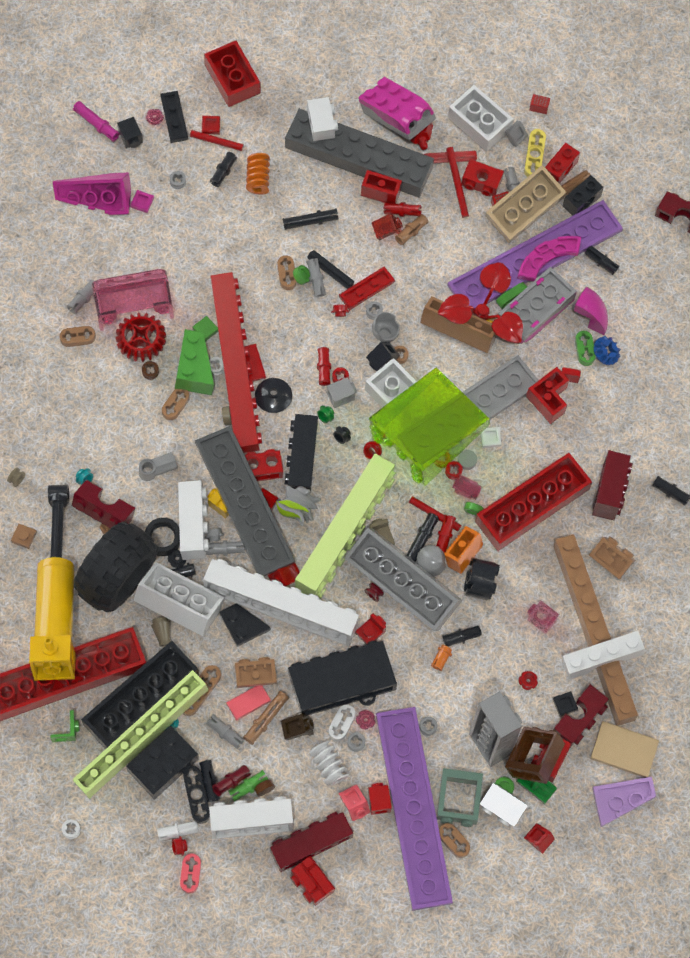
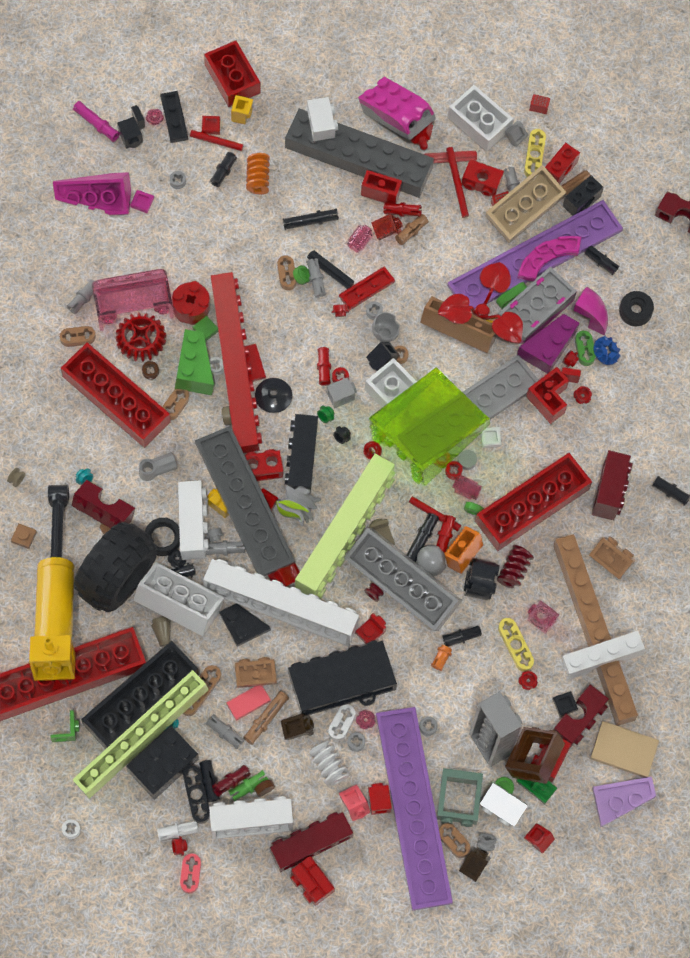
none -> red brick [61,343,171,448]
none -> black tile [131,105,145,130]
none -> red brick [172,281,210,325]
none -> yellow brick [231,95,253,124]
none -> clear pink brick [347,225,373,253]
none -> dark brown bracket [459,847,491,882]
none -> light grey bush [477,833,497,851]
none -> dark red piece [497,545,534,588]
none -> light yellow beam [498,618,534,672]
none -> magenta wedge [517,314,580,374]
none -> red plate [562,350,579,367]
none -> red plate [573,386,592,404]
none -> black tyre [619,291,654,327]

